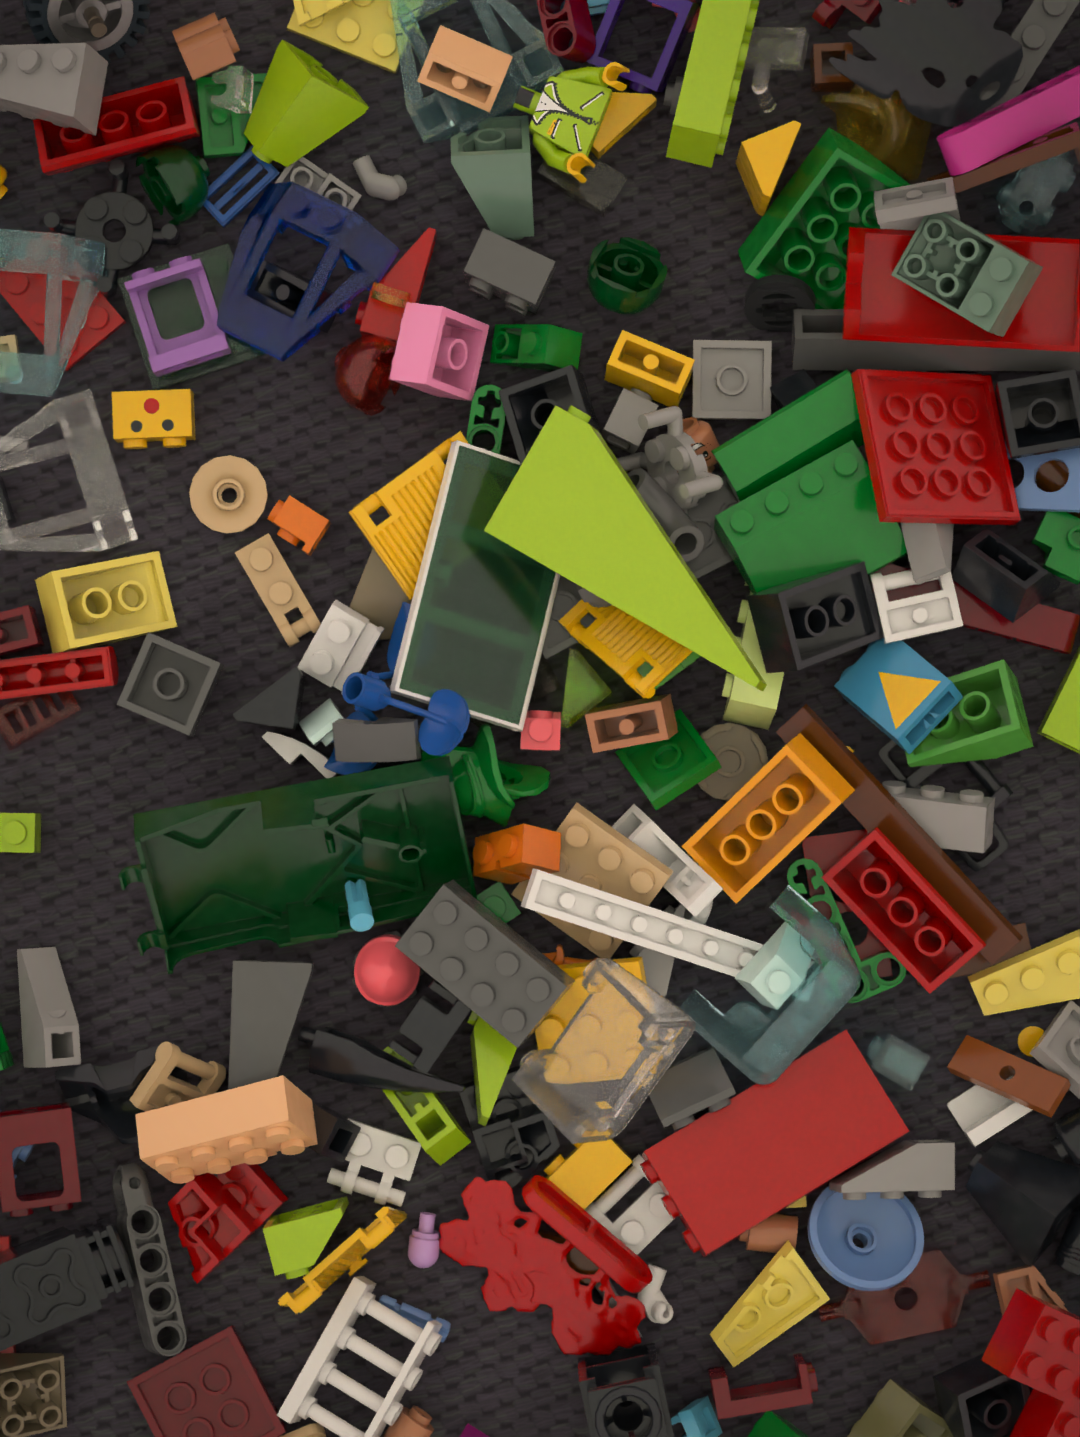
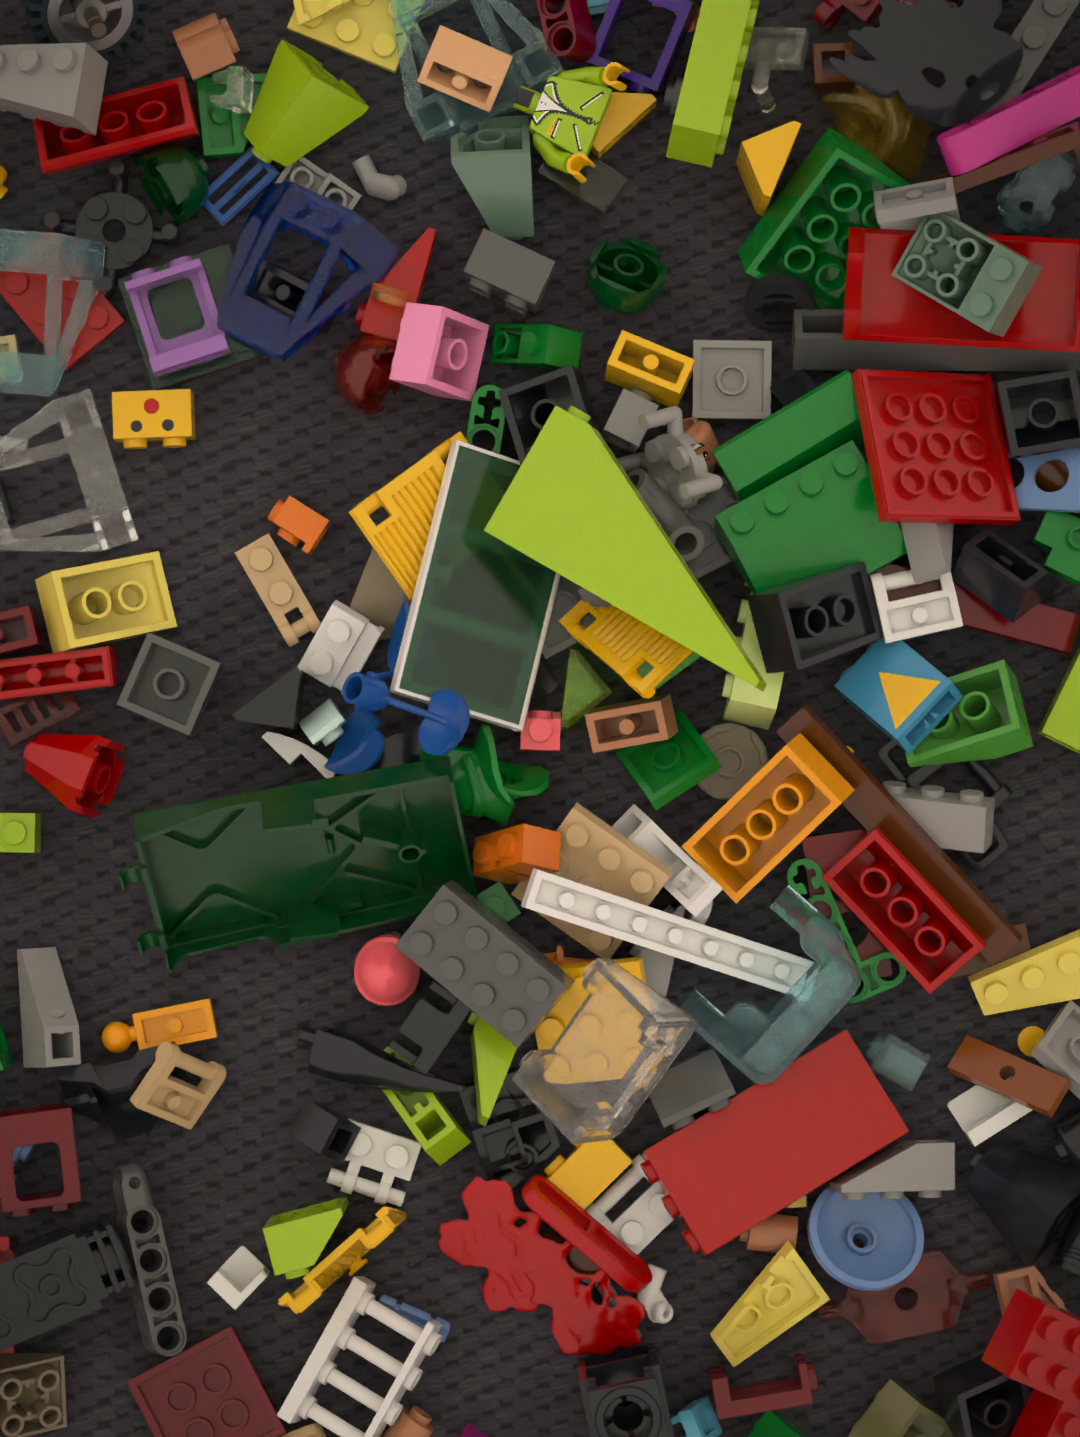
light nougat piece [135,1075,318,1184] -> none
red slope [168,1163,288,1284] -> none
tan dish [189,455,268,534] -> none
dark grey slope [228,959,314,1090] -> none
dark grey slope [332,716,421,762] -> none
medium azure piece [345,879,374,932] -> none
lavender cylinder [408,1212,440,1268] -> none
light aqua slope [735,920,816,1010] -> none
none -> red cone [23,734,125,818]
none -> light orange plate [102,998,218,1053]
none -> white panel [207,1246,271,1310]

